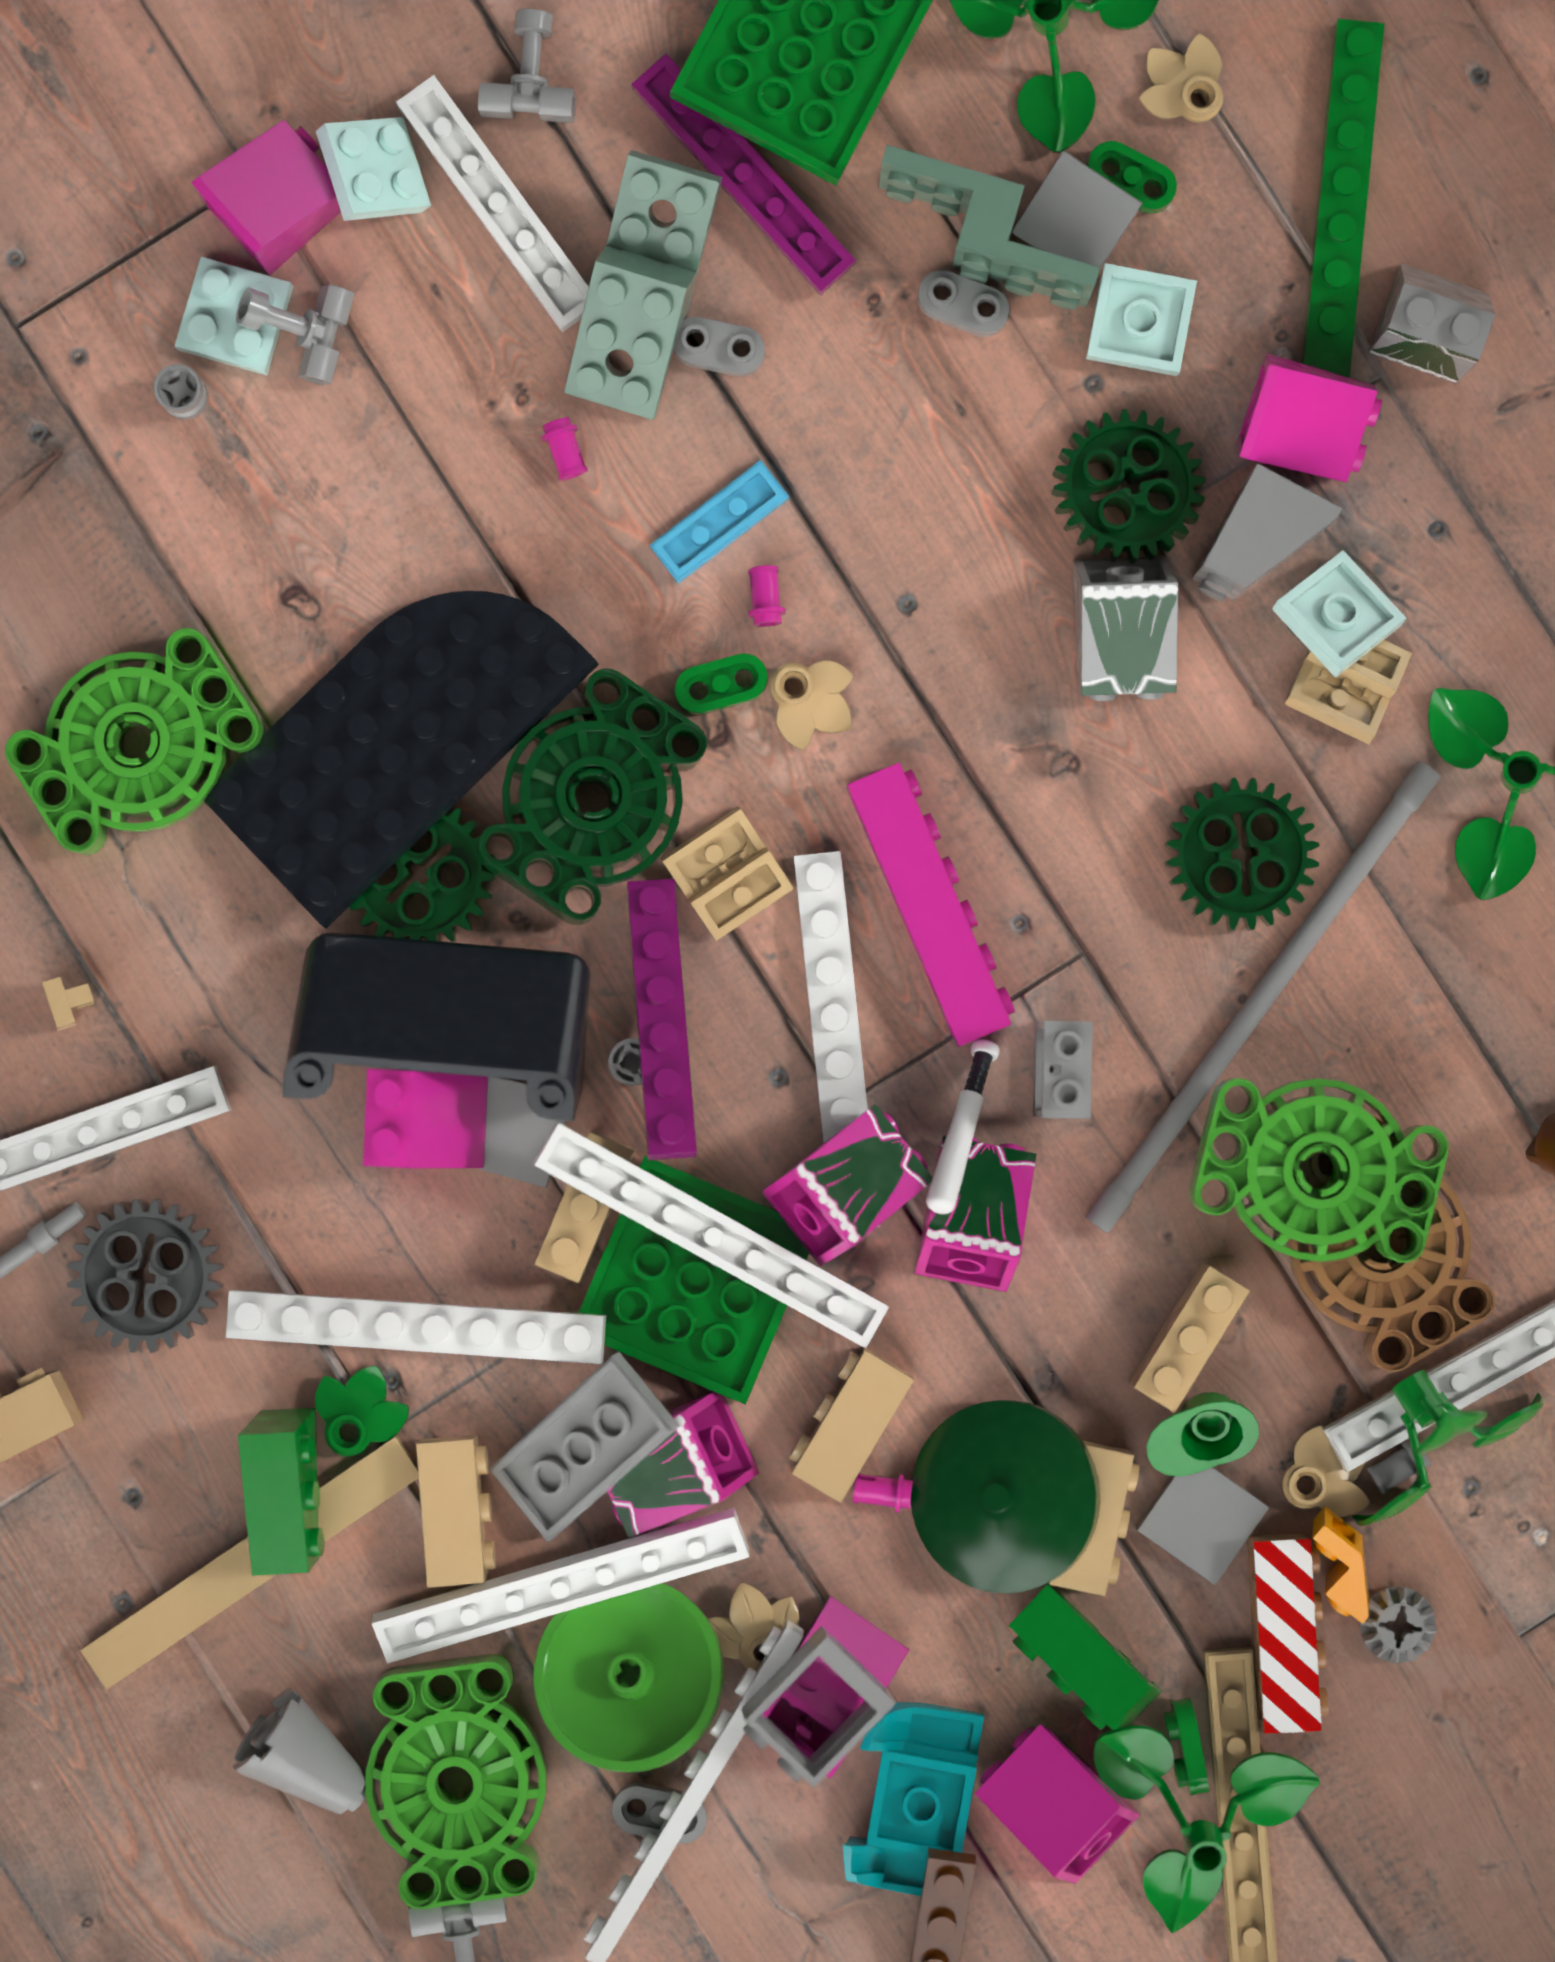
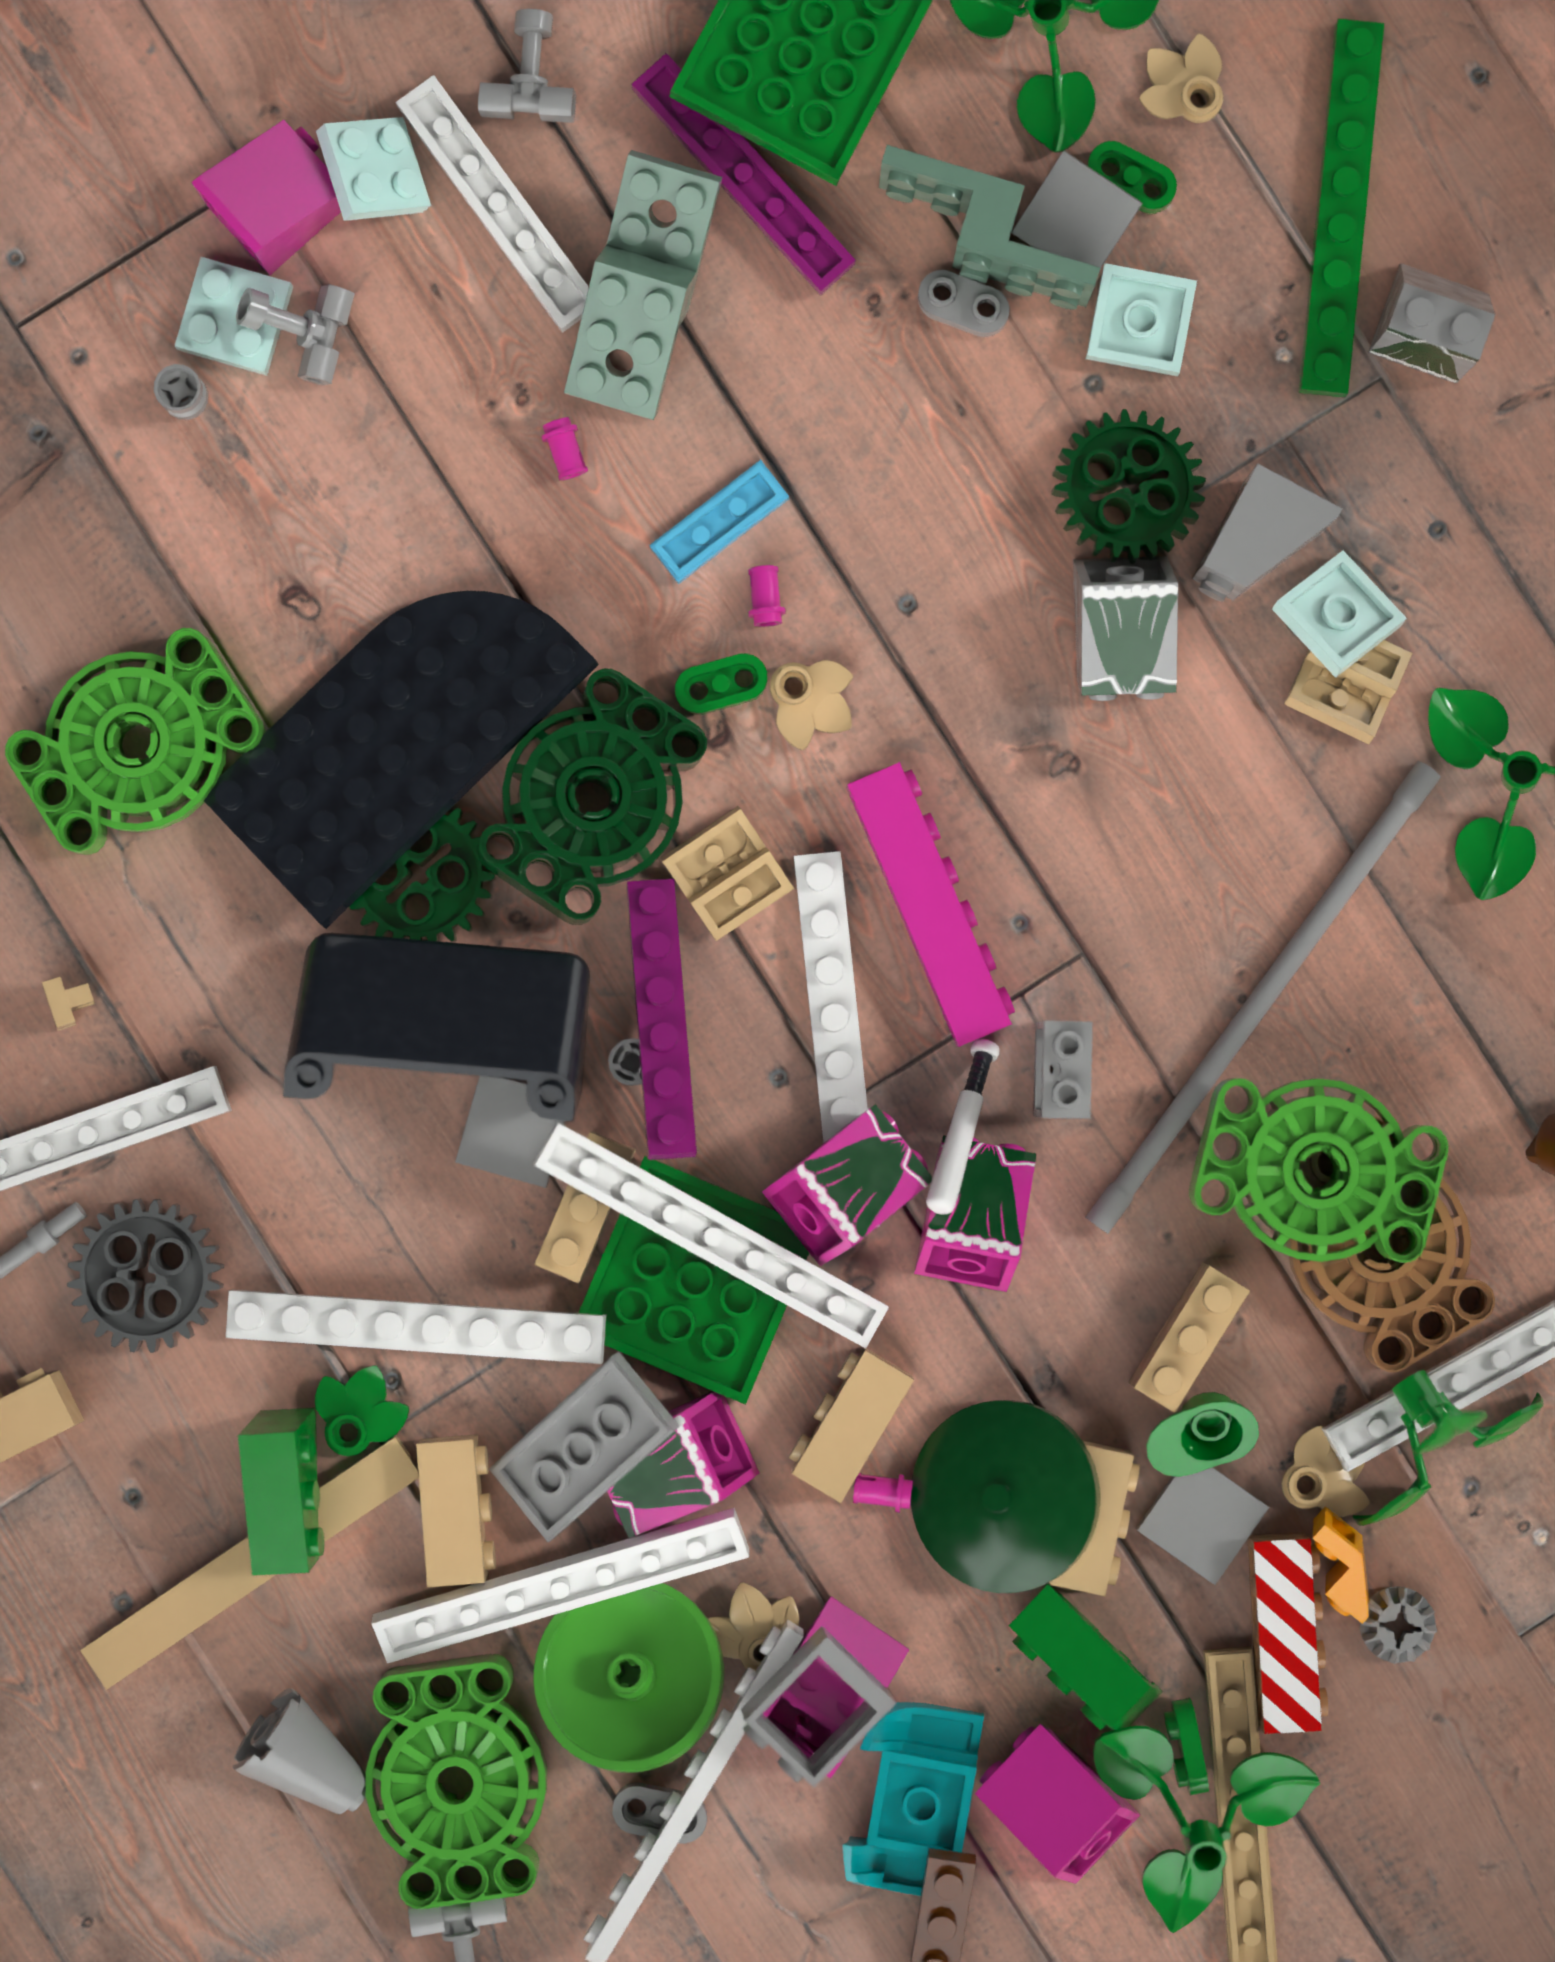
dark pink slope [363,1069,488,1168] -> none
light grey plate [673,317,765,377] -> none
dark green gear [1164,777,1319,931] -> none
dark pink slope [1236,353,1382,482] -> none
light grey pin [1367,1441,1431,1495] -> none

